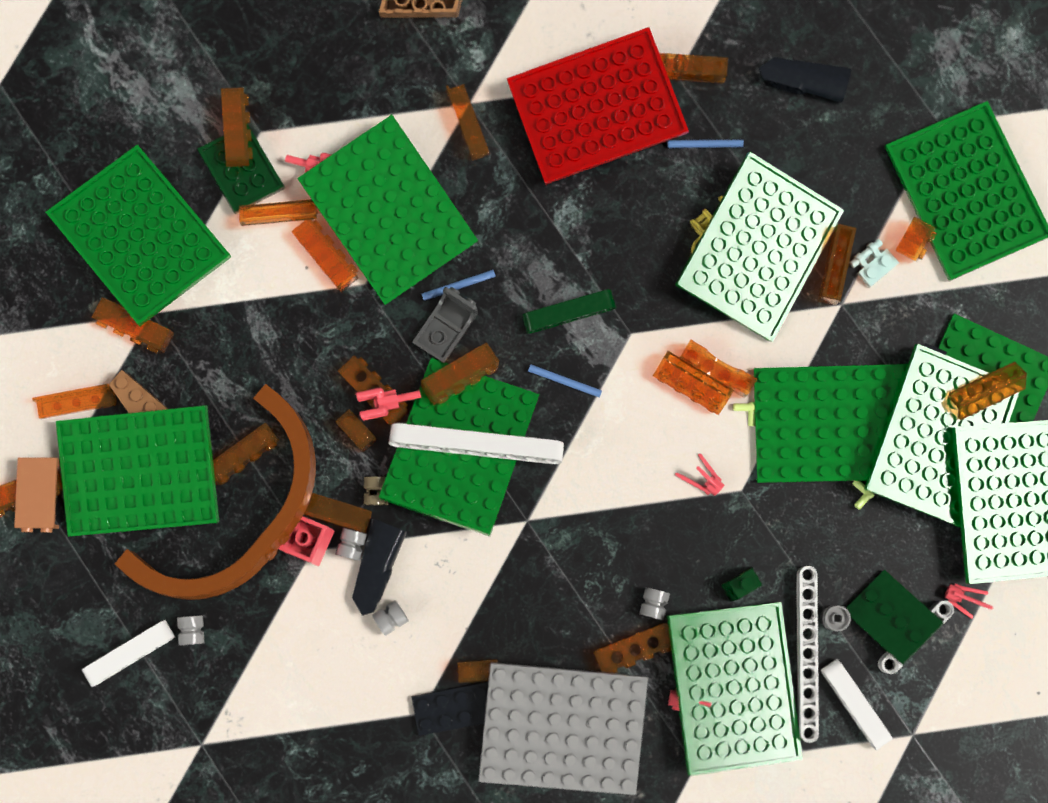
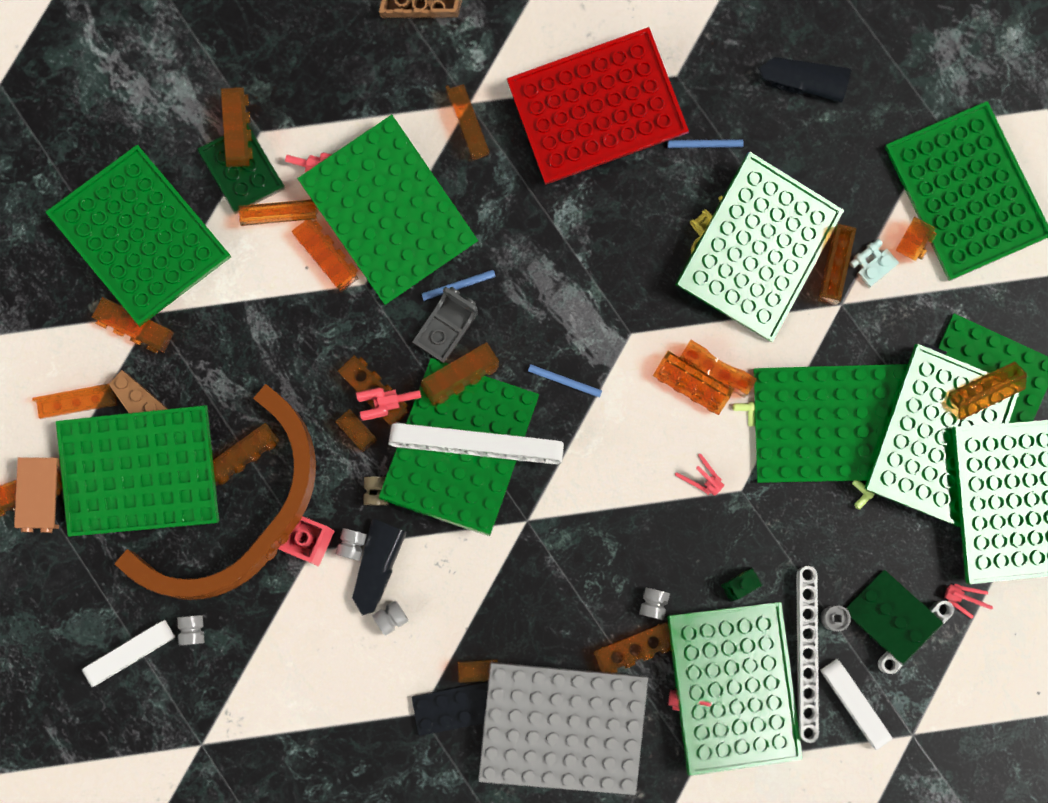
clear orange panel [304,493,372,534] -> none
dark green beam [522,289,617,334] -> none
clear orange brick [659,53,728,83] -> none

